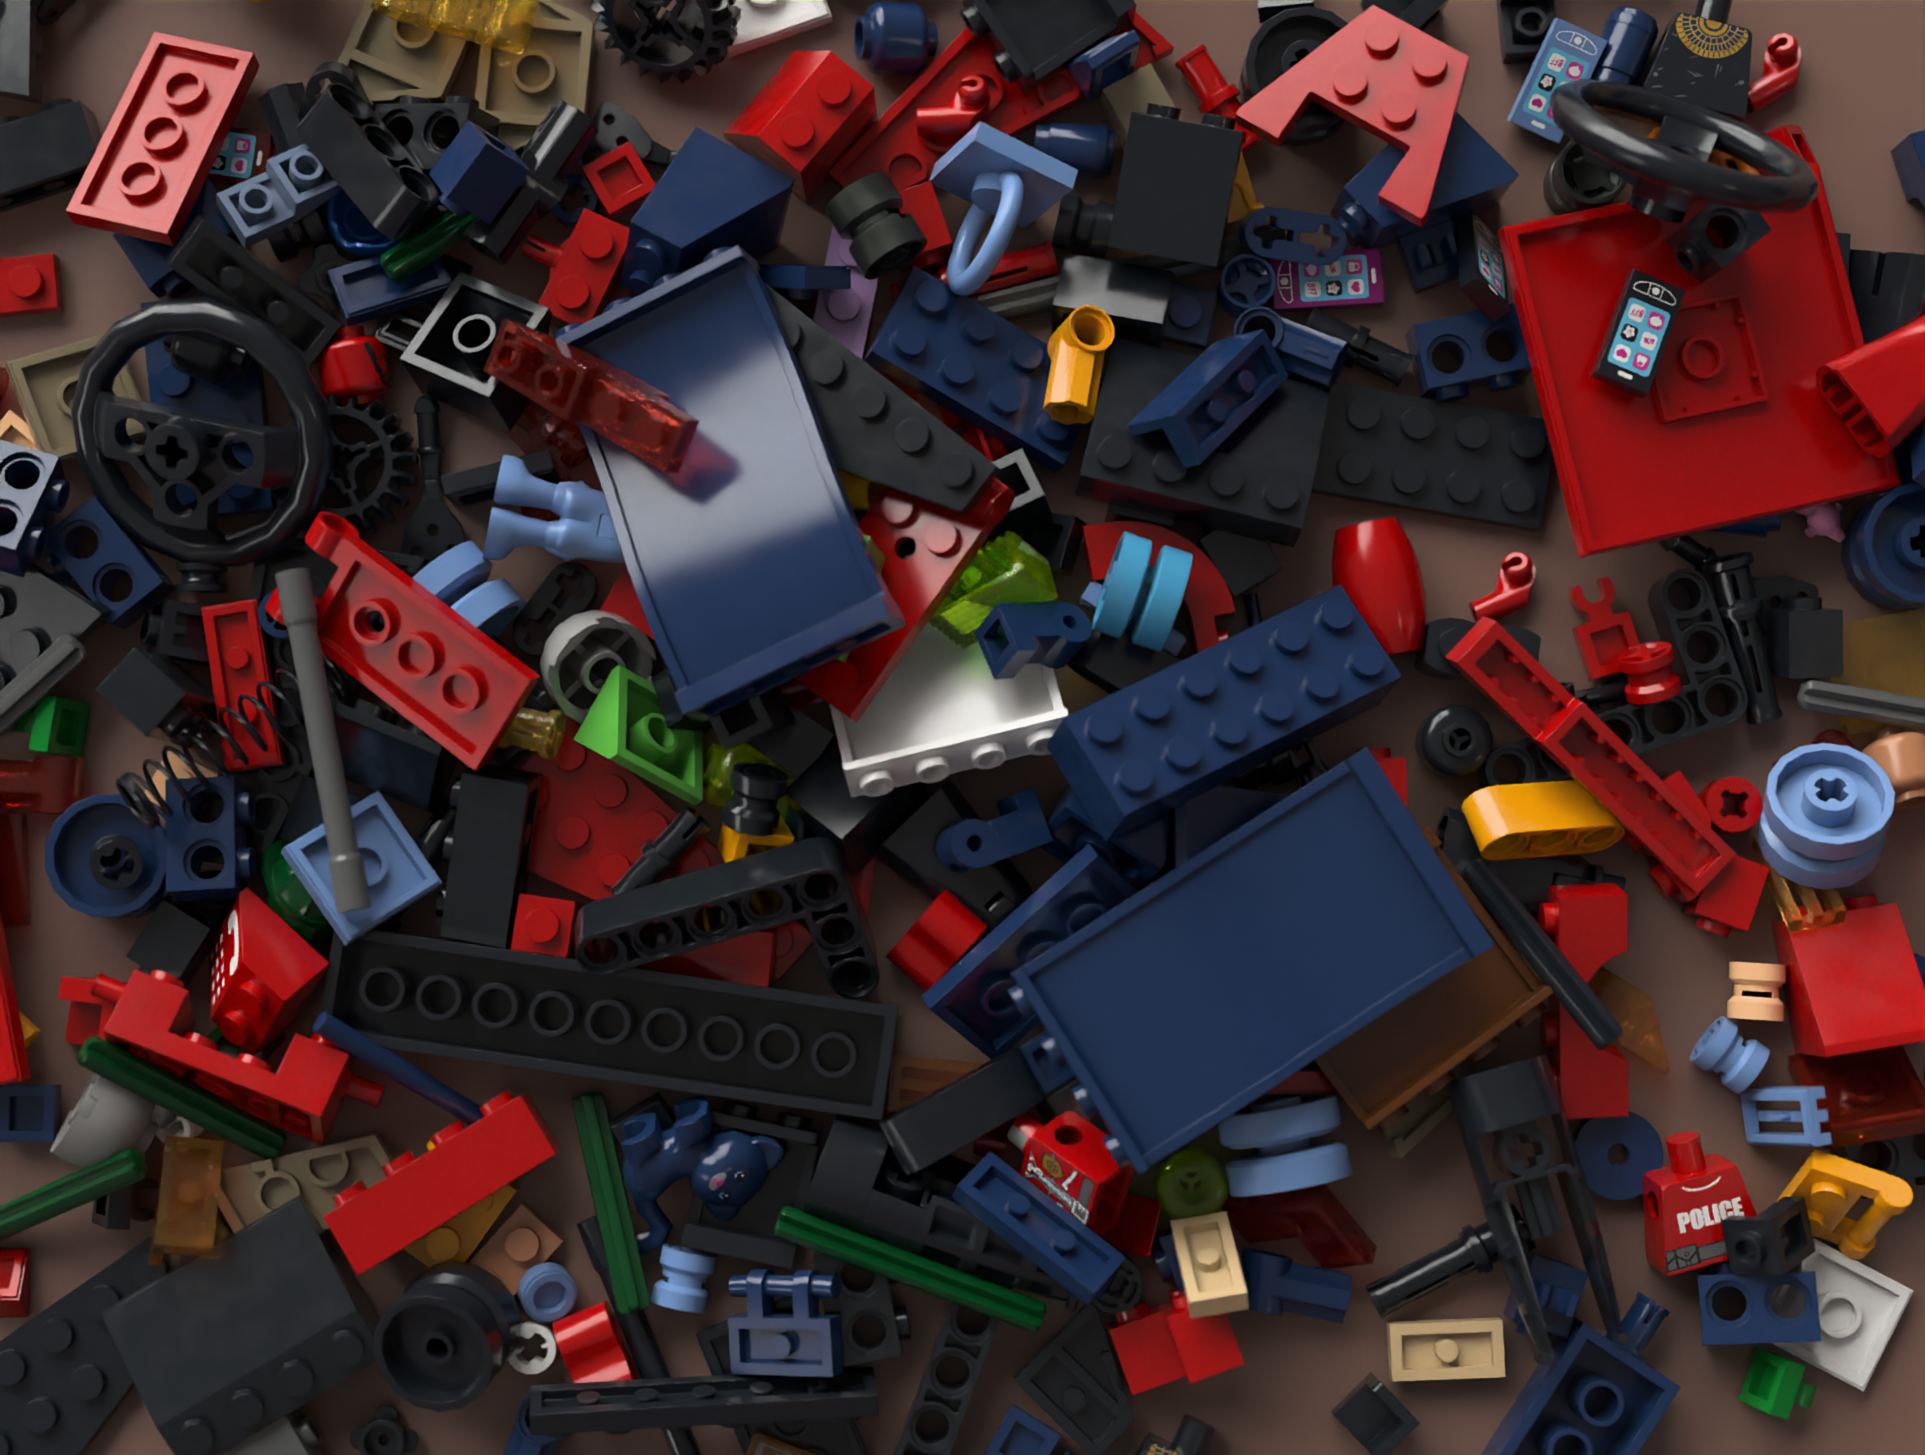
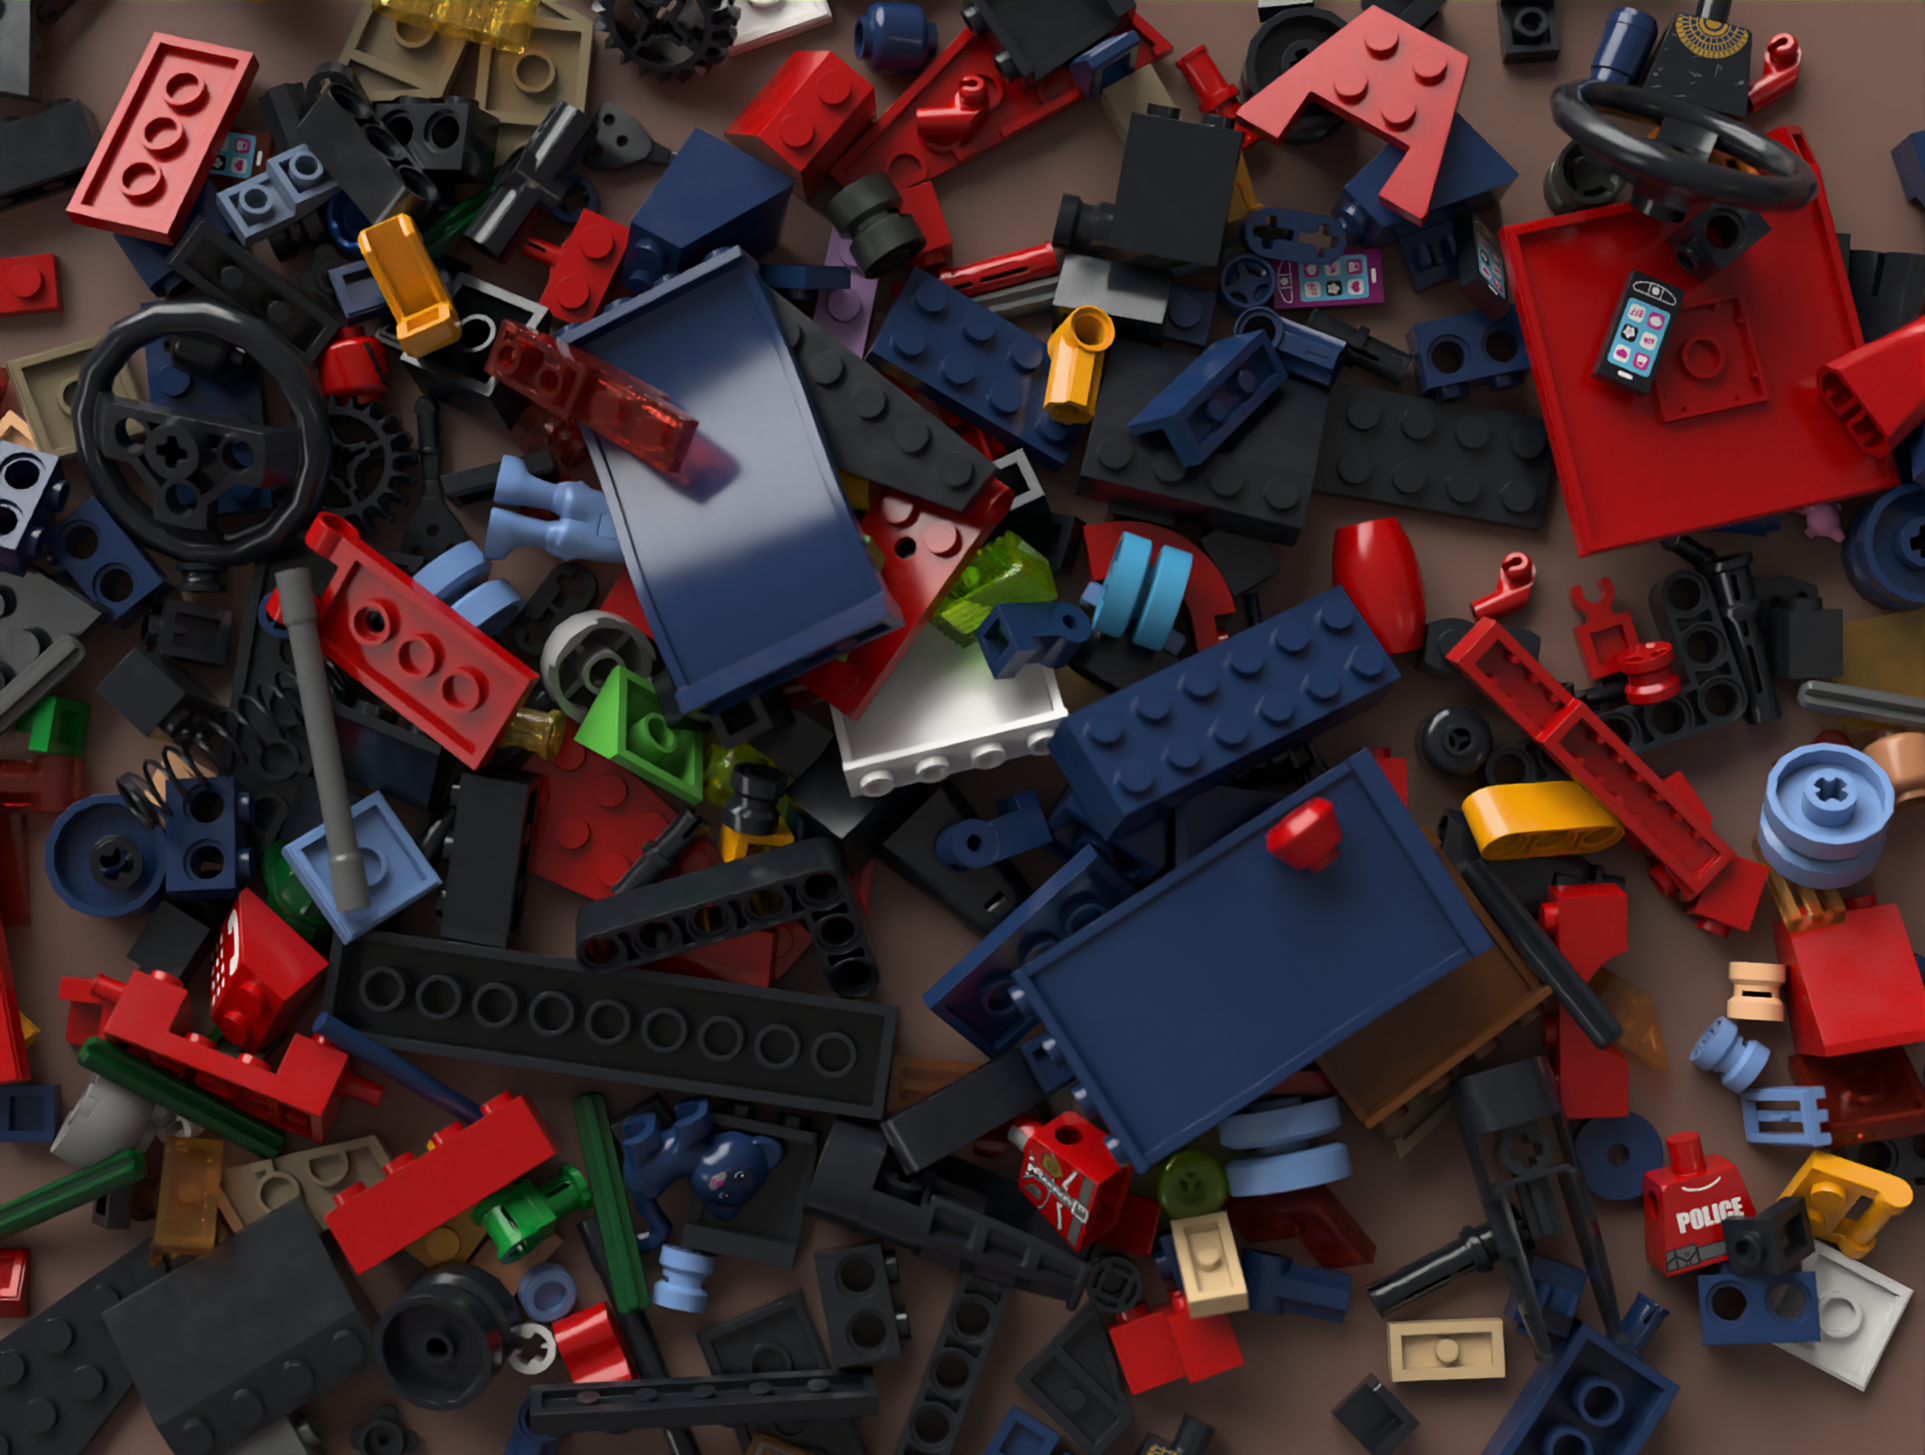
red tile [201,598,286,774] -> none
dark blue brick [429,120,530,225] -> none
red brick [511,893,583,958] -> none
red tile [581,141,656,220] -> none
dark blue plate [728,1269,843,1377] -> none
dark green axle [774,1206,1047,1332] -> none
red axle [885,888,988,992] -> none
medium blue tile [929,121,1078,296] -> none
dark blue panel [952,1151,1126,1306] -> none
dark blue piece [1034,122,1115,179] -> none
tile [1507,18,1608,143] -> none
red wheel [1698,777,1762,834] -> none
green tile [1738,1346,1817,1420] -> none
none -> light orange animal [358,213,462,359]
none -> green connector [470,1163,593,1265]
none -> red cone [1266,797,1343,873]

